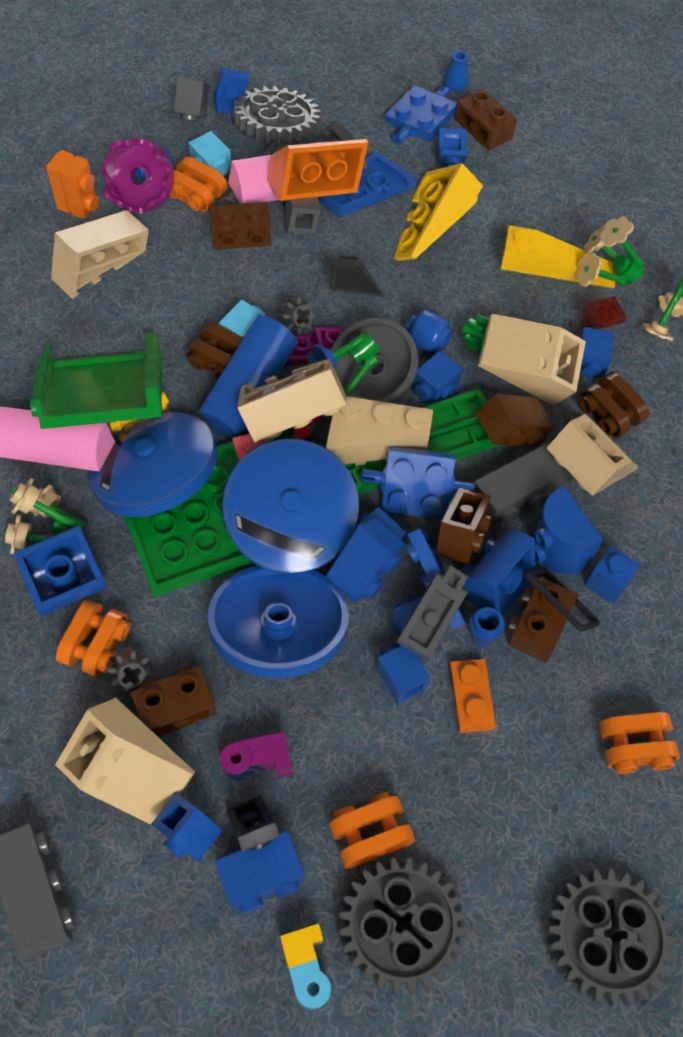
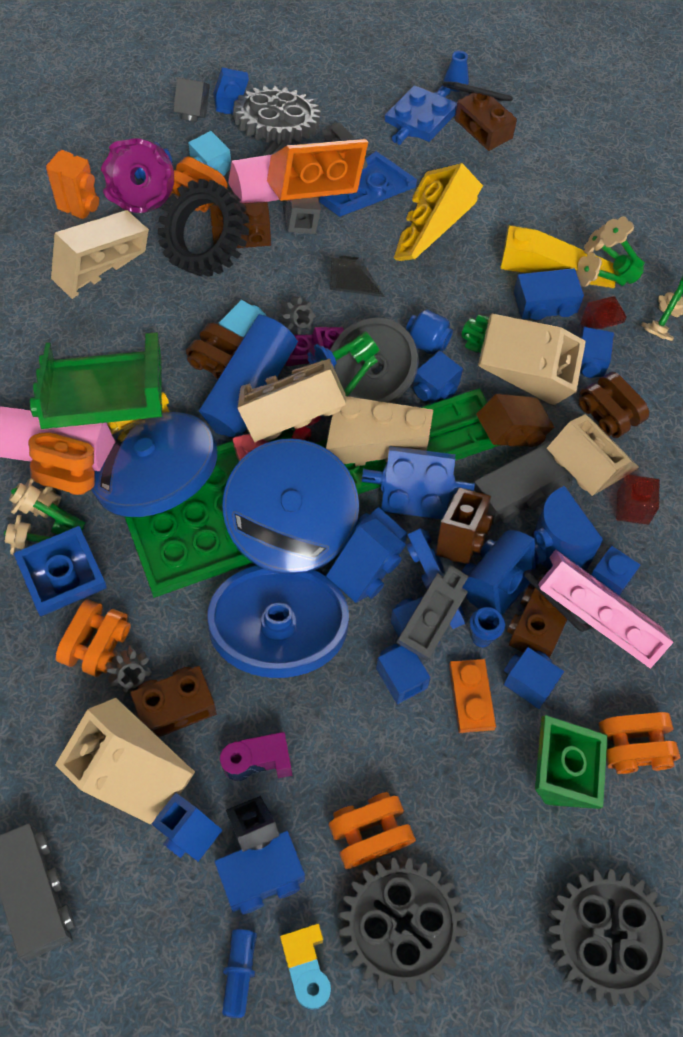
blue bracket [438,128,468,167] -> none
none -> orange brick [28,433,95,495]
none -> black tyre [158,179,249,277]
none -> blue axle [222,929,257,1018]
none -> black piece [443,82,513,101]
none -> blue brick [504,647,564,709]
none -> blue brick [514,268,584,320]
none -> green slope [535,715,608,809]
none -> bright pink fence [538,550,673,669]
none -> clear red brick [616,474,660,525]

